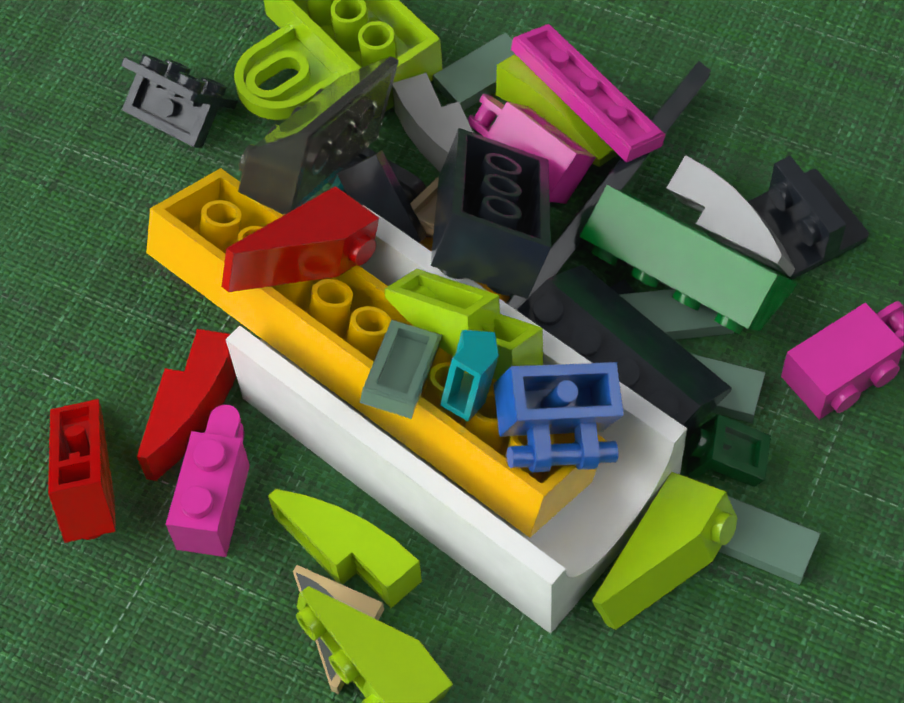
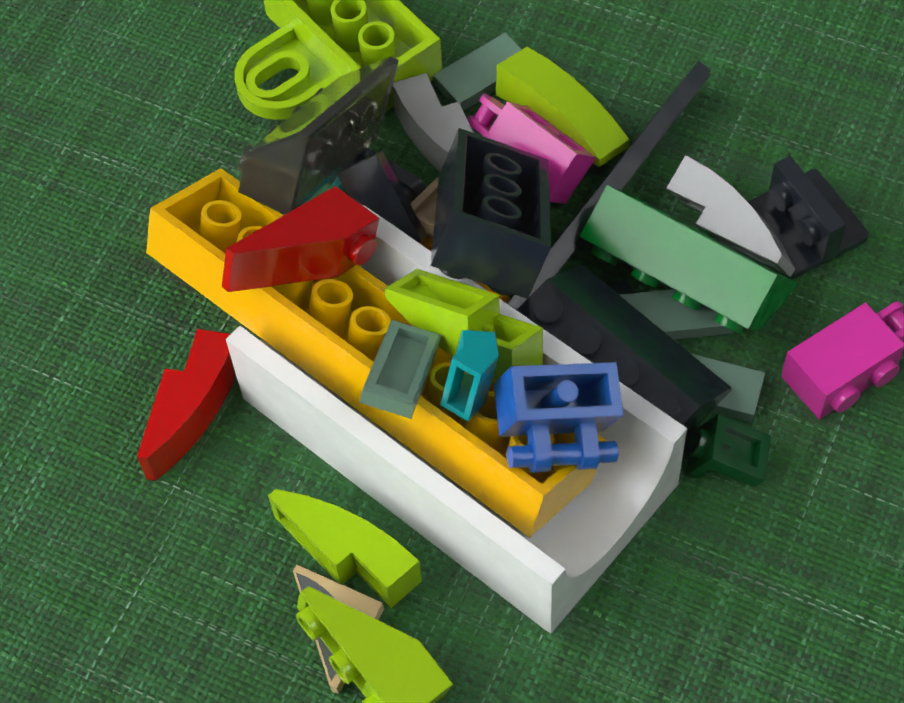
red slope [48,399,116,543] -> none
bracket [121,54,238,148] -> none
dark pink brick [166,405,250,557] -> none
dark pink tile [511,24,666,163] -> none
lime slope [592,472,738,630] -> none
sand green tile [718,496,820,585] -> none

